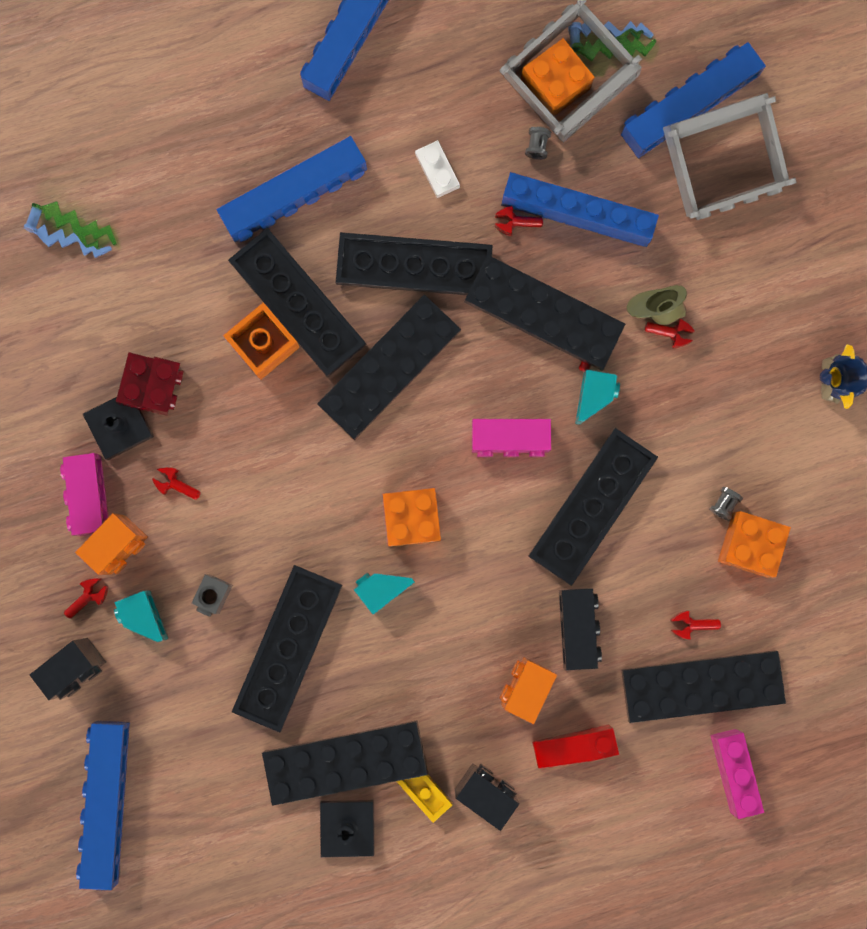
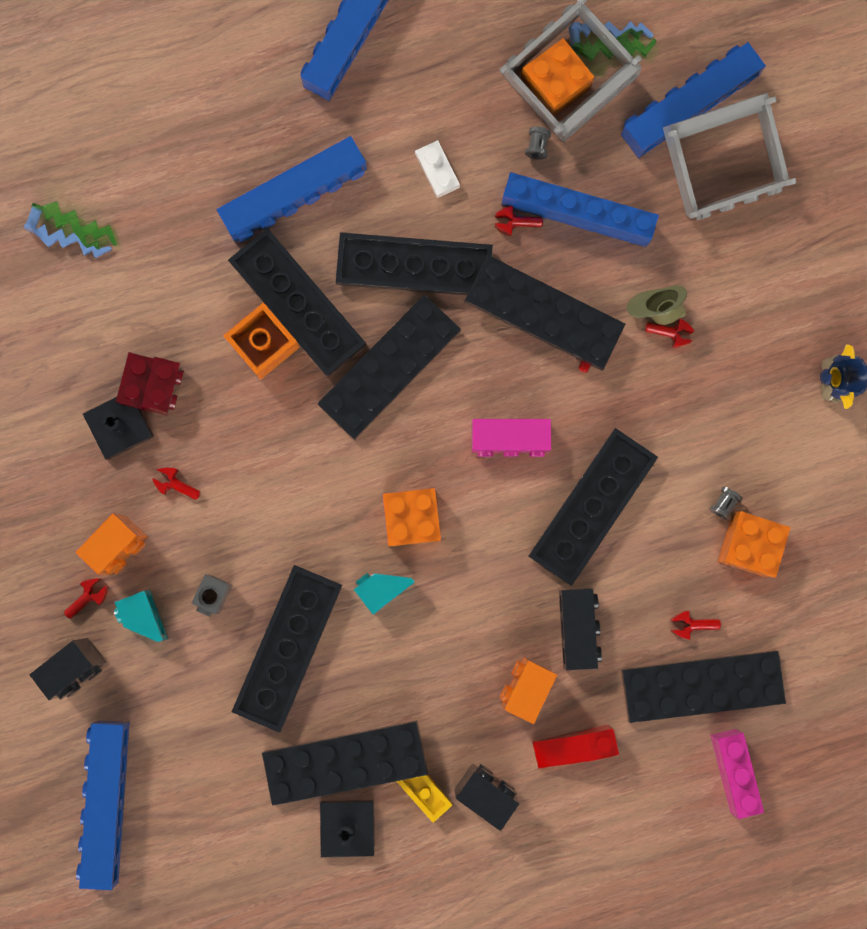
dark pink brick [60,453,108,536] -> none
teal slope [575,370,620,425] -> none

